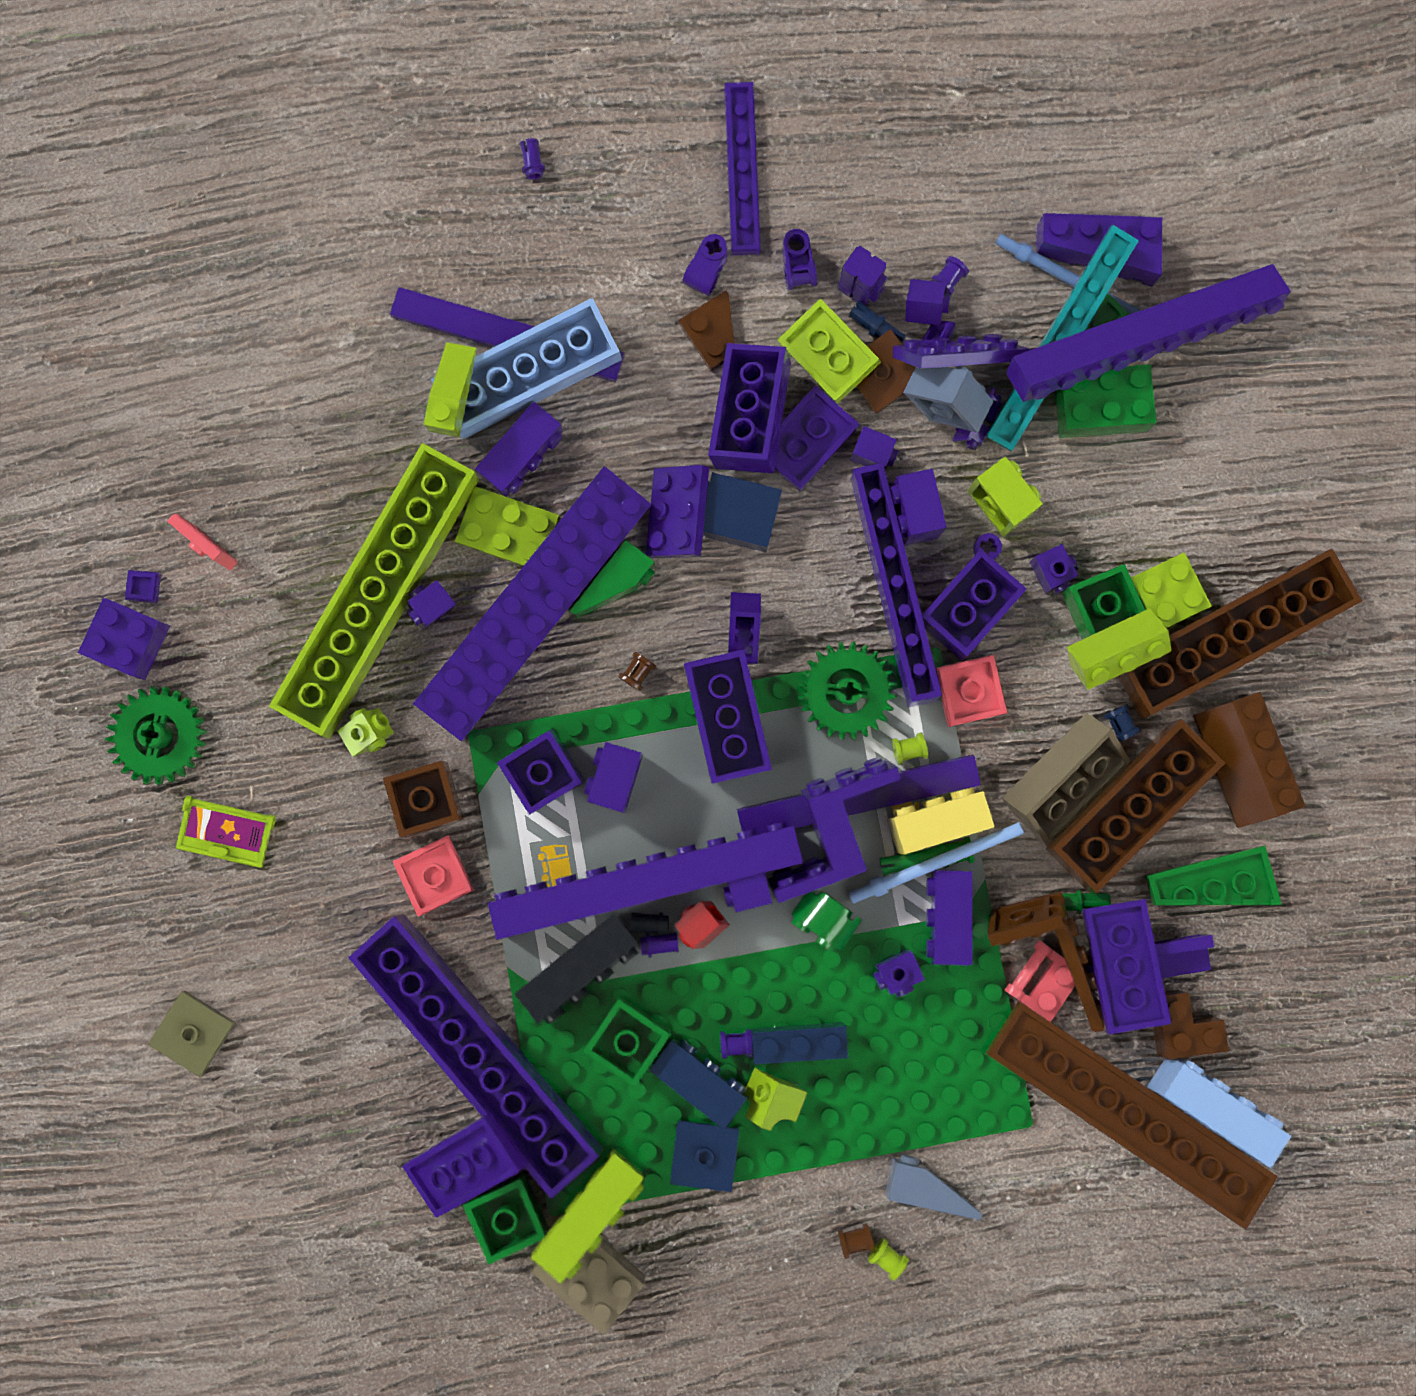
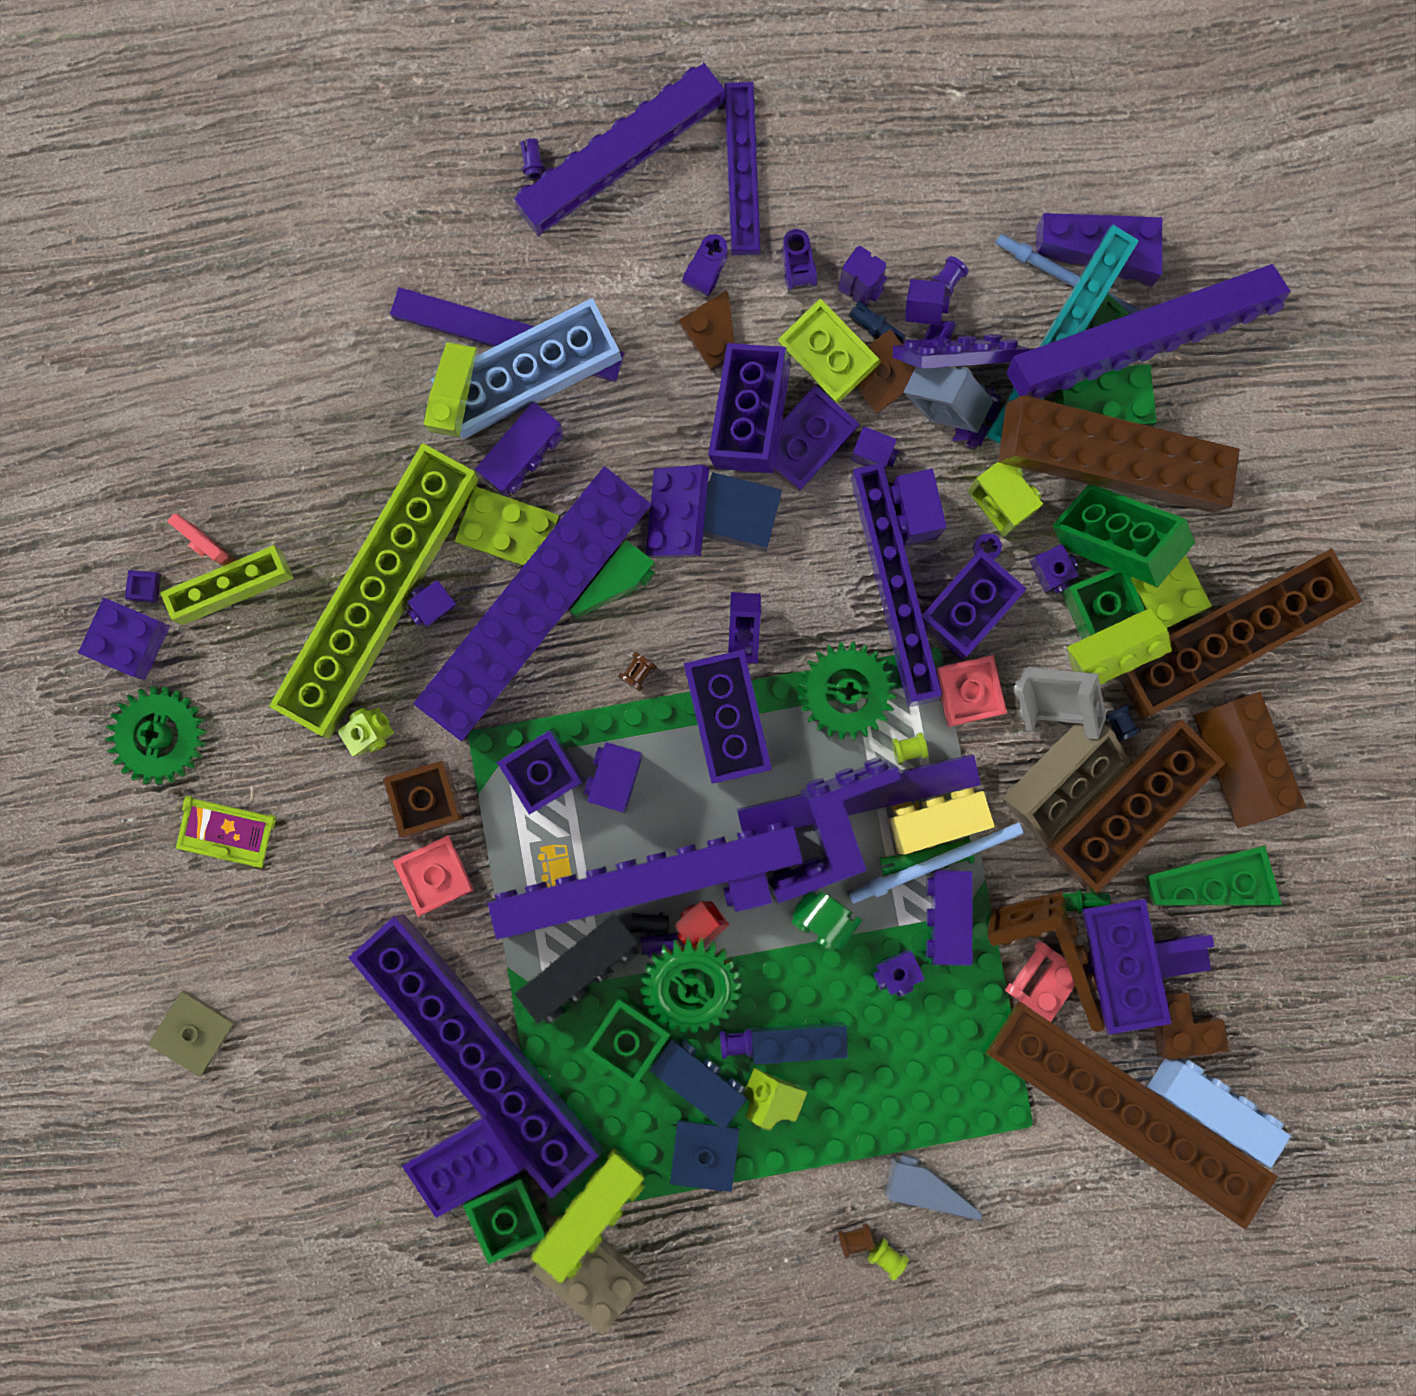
none -> lime brick [160,545,294,625]
none -> dark purple brick [514,63,725,236]
none -> green gear [640,937,743,1033]
none -> reddish brown brick [998,395,1240,513]
none -> light grey panel [1015,668,1106,739]
none -> green brick [1052,484,1195,588]

